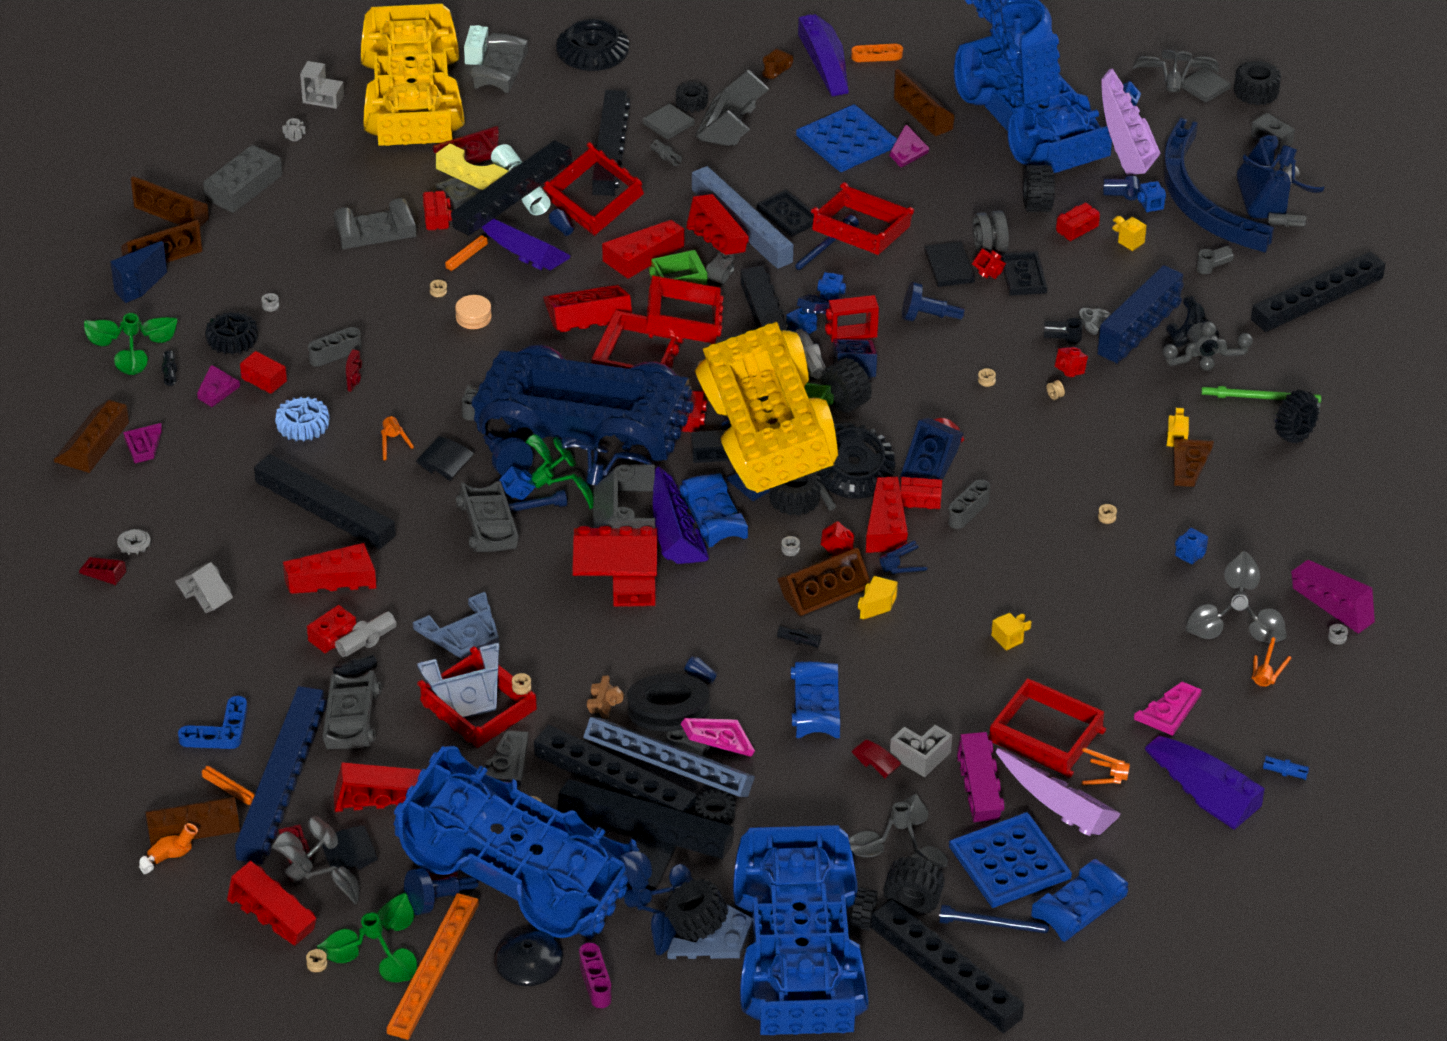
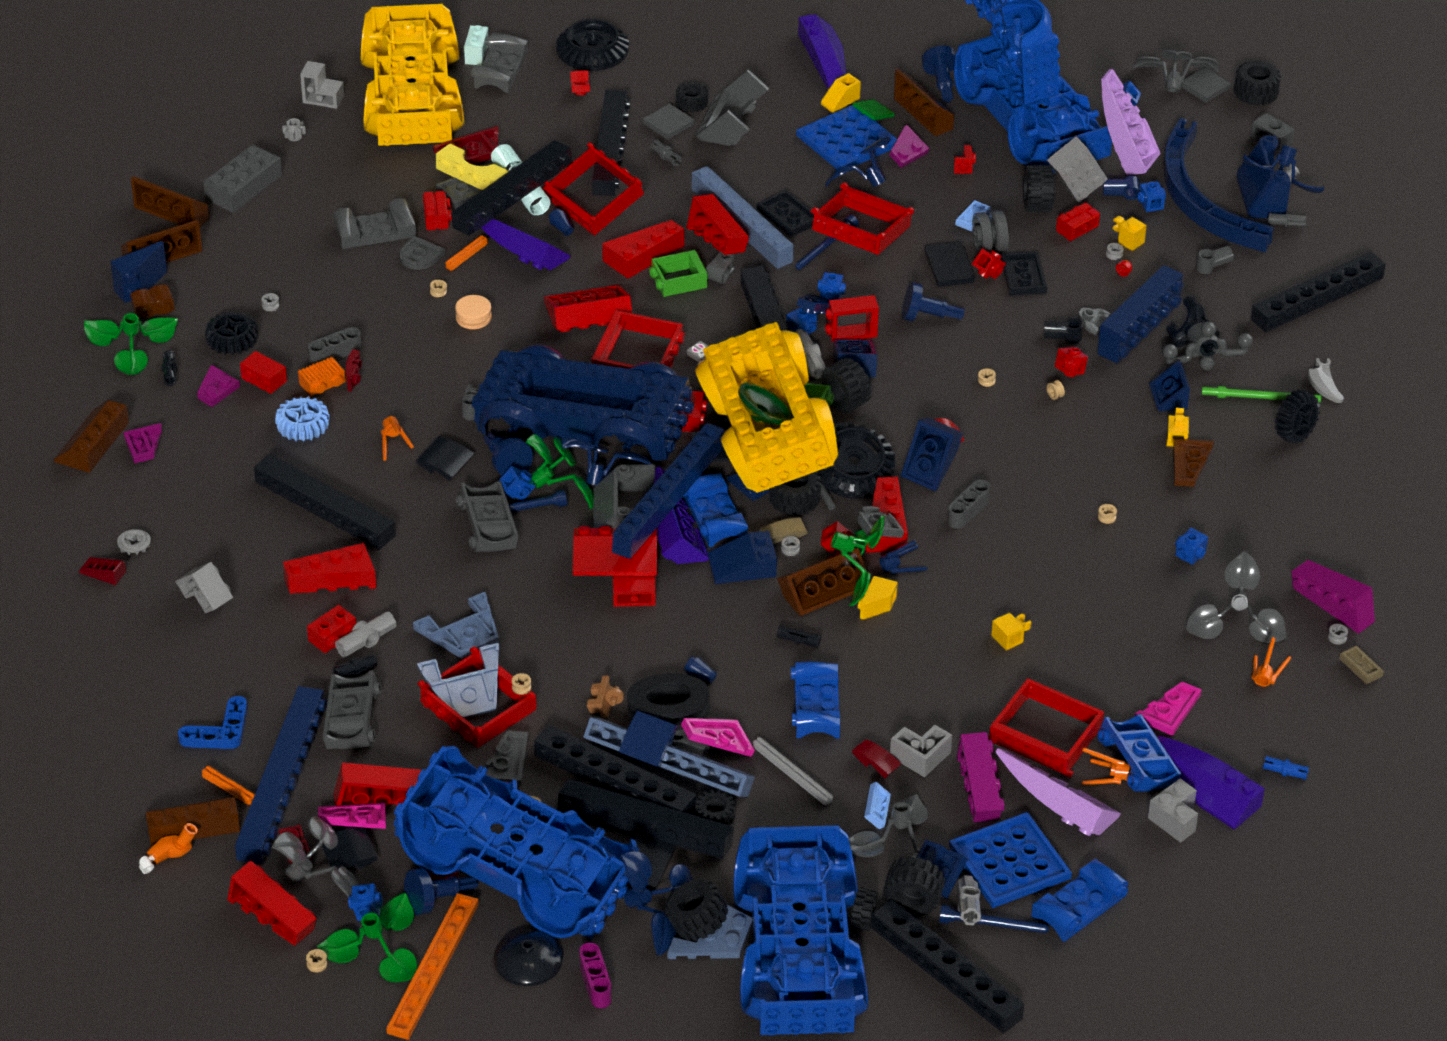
red window [646,275,723,345] -> none
reddish brown piece [762,49,793,79] -> none
orange beam [851,44,903,62] -> none
red brick [900,477,942,509] -> none
none -> reddish brown brick [130,285,175,319]
none -> orange brick [298,357,345,397]
none -> dark pink wing [318,803,386,829]
none -> blue brick [348,883,383,921]
none -> dark grey tile [400,236,445,270]
none -> red bracket [570,70,590,95]
none -> dark blue brick [612,423,725,559]
none -> dark blue slope [619,711,678,767]
none -> light grey tile [687,341,709,362]
none -> dark blue slope [708,531,777,584]
none -> dark green dish [738,383,793,425]
none -> light grey axle [753,737,833,806]
none -> dark tan slope [760,517,808,545]
none -> yellow slope [821,73,861,113]
none -> dark blue plant [825,137,890,187]
none -> green plant [831,515,885,606]
none -> green piece [853,99,895,120]
none -> dark grey tile [856,506,904,538]
none -> light blue plate [864,782,891,829]
none -> dark blue slope [916,839,968,898]
none -> dark blue piece [921,46,956,103]
none -> red bracket [954,145,976,174]
none -> light blue plate [955,200,991,232]
none -> light grey piece [957,875,981,926]
none -> light grey brick [1047,136,1108,203]
none -> blue piece [1098,714,1181,792]
none -> light grey bush [1106,243,1124,260]
none -> red hinge [1116,260,1132,277]
none -> light grey brick [1148,778,1198,843]
none -> dark blue slope [1149,361,1190,411]
none -> light grey piece [1308,358,1344,403]
none -> dark tan plate [1339,645,1384,684]

